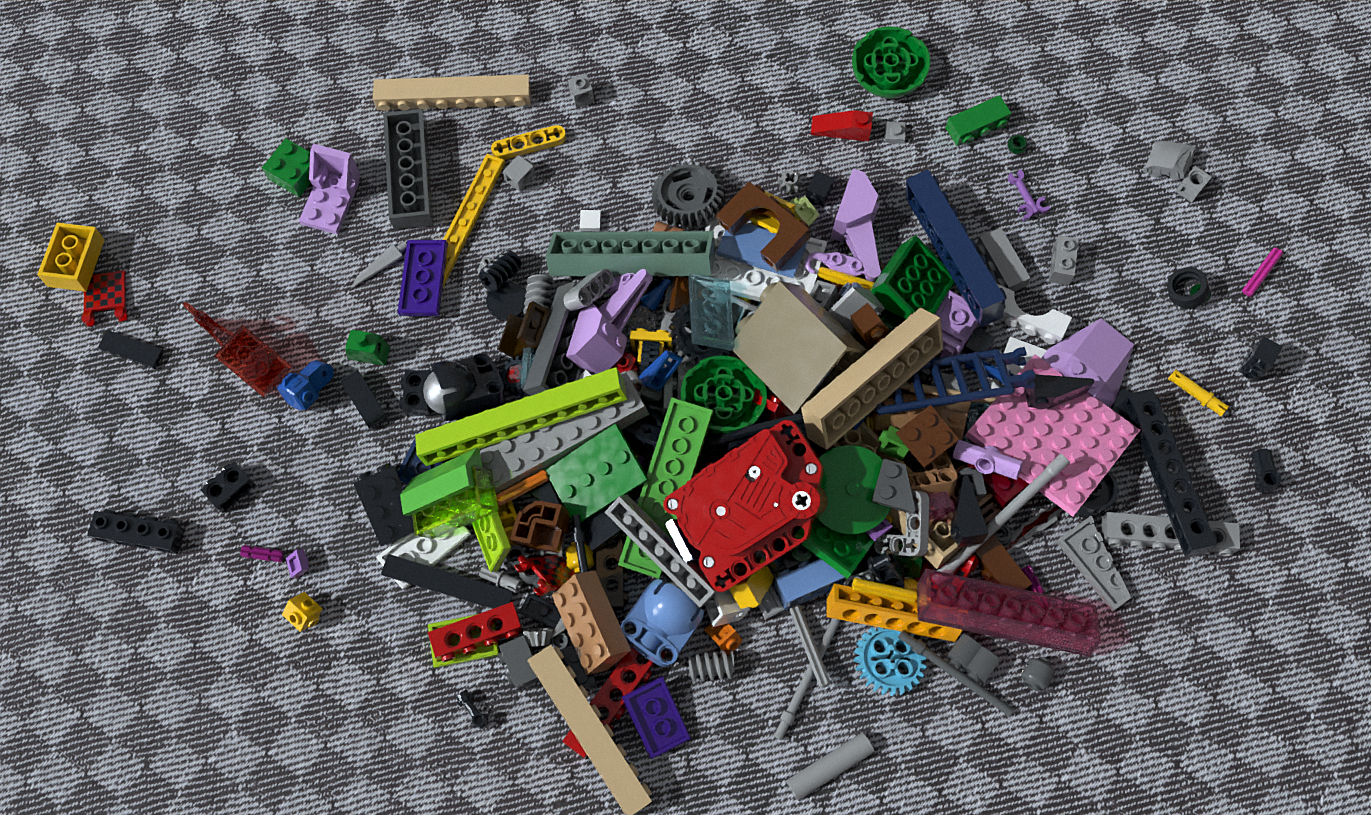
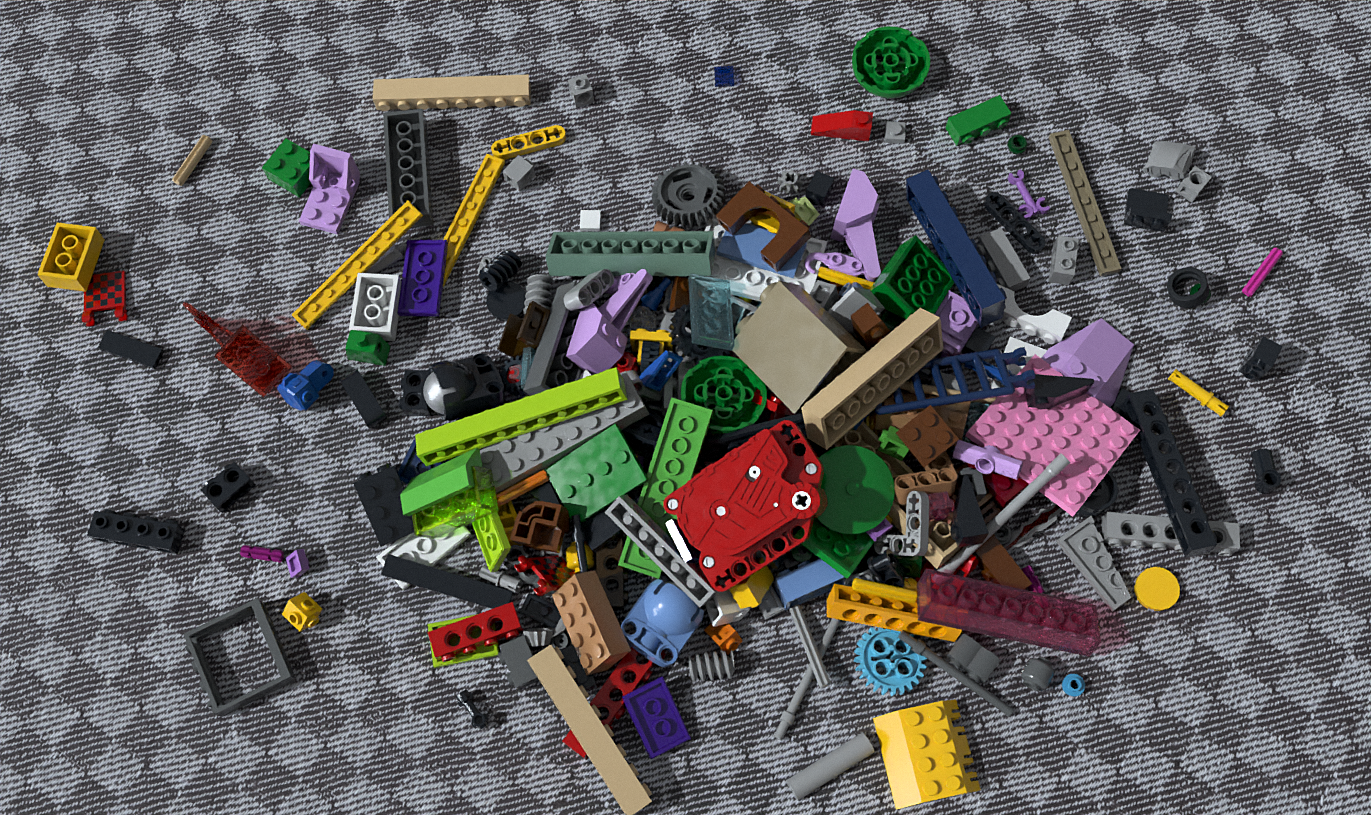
dark grey wing [872,459,915,514] -> none
none -> tan axle [172,135,212,186]
none -> dark grey window [184,598,297,717]
none -> yellow tile [292,200,423,330]
none -> white brick [349,273,402,341]
none -> clear blue tile [714,66,734,87]
none -> yellow slope [873,699,981,809]
none -> black beam [984,192,1046,254]
none -> dark tan plate [1048,130,1122,276]
none -> dark azure plate [1062,674,1085,697]
none -> black bracket [1124,188,1172,232]
none -> yellow tile [1134,567,1180,611]

